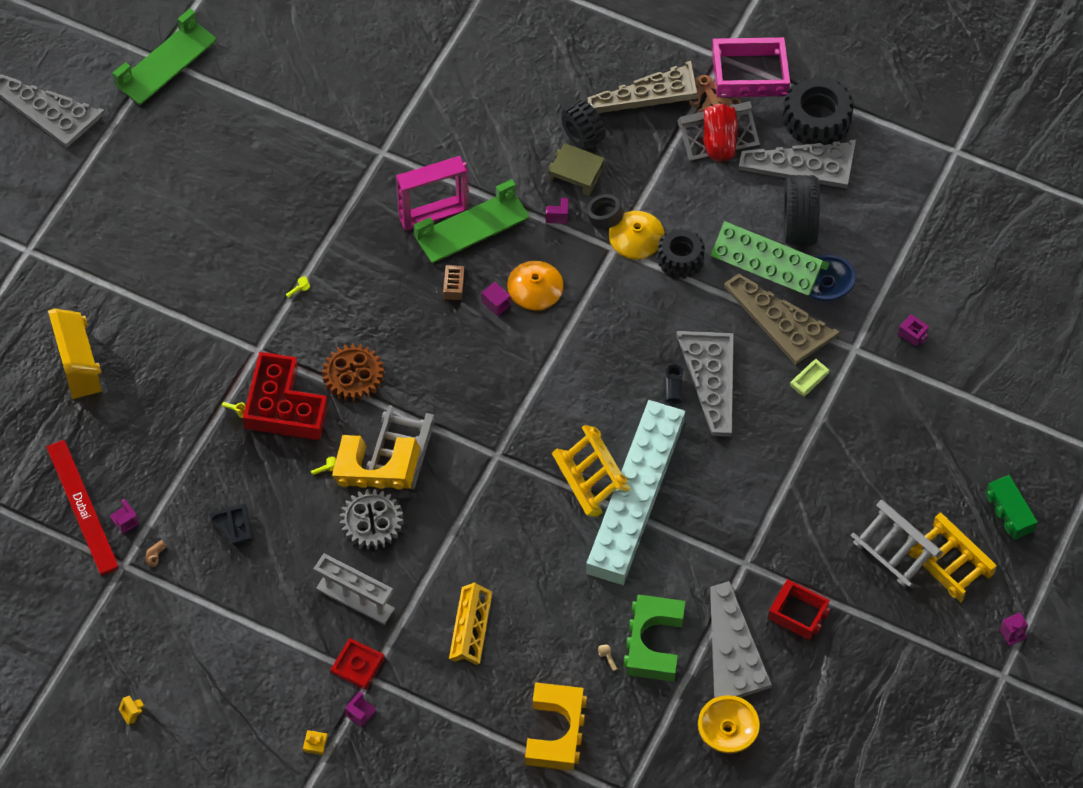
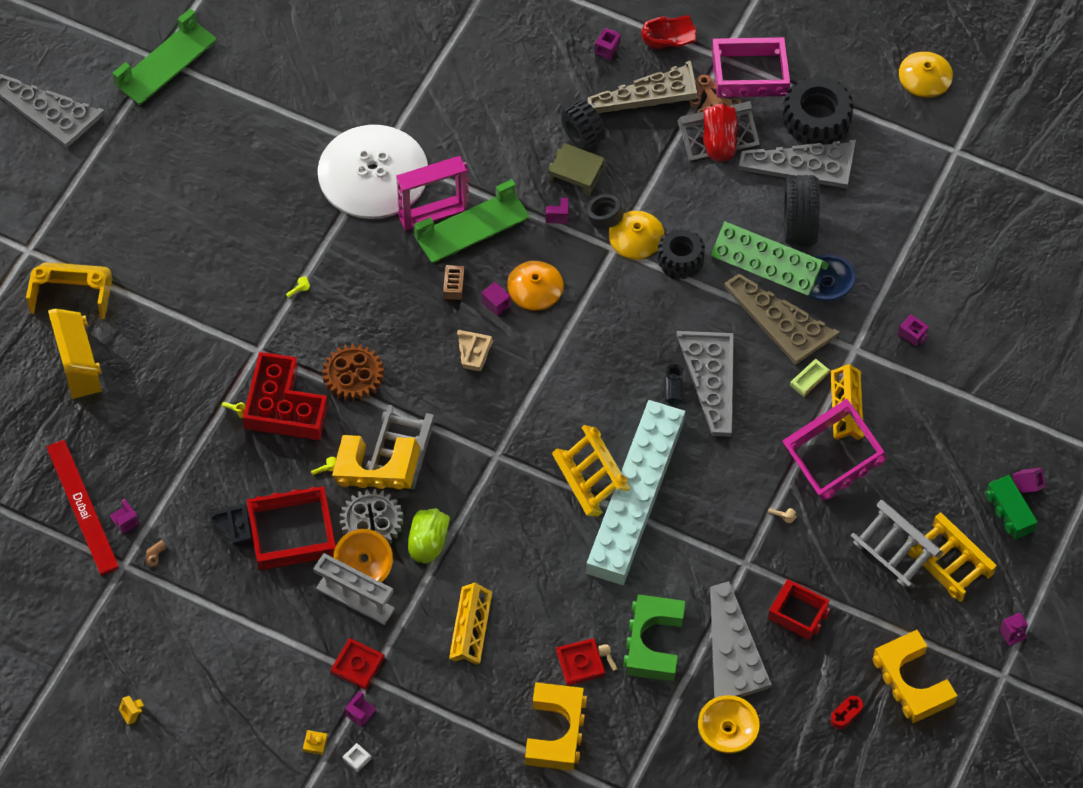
none -> yellow windscreen [26,262,112,319]
none -> red window [247,486,336,570]
none -> white dish [318,125,428,219]
none -> light orange dish [333,529,393,582]
none -> white tile [342,743,372,773]
none -> lime hair [408,508,450,564]
none -> tan wing [457,330,493,372]
none -> red tile [556,638,605,686]
none -> magenta brick [595,28,621,60]
none -> red hair [641,15,696,49]
none -> tan hand [768,508,796,523]
none -> dark pink window [783,399,887,501]
none -> red beam [830,696,863,729]
none -> yellow fence [831,364,864,440]
none -> yellow arch [873,630,957,723]
none -> yellow dish [899,52,953,98]
none -> magenta panel [1013,467,1046,493]

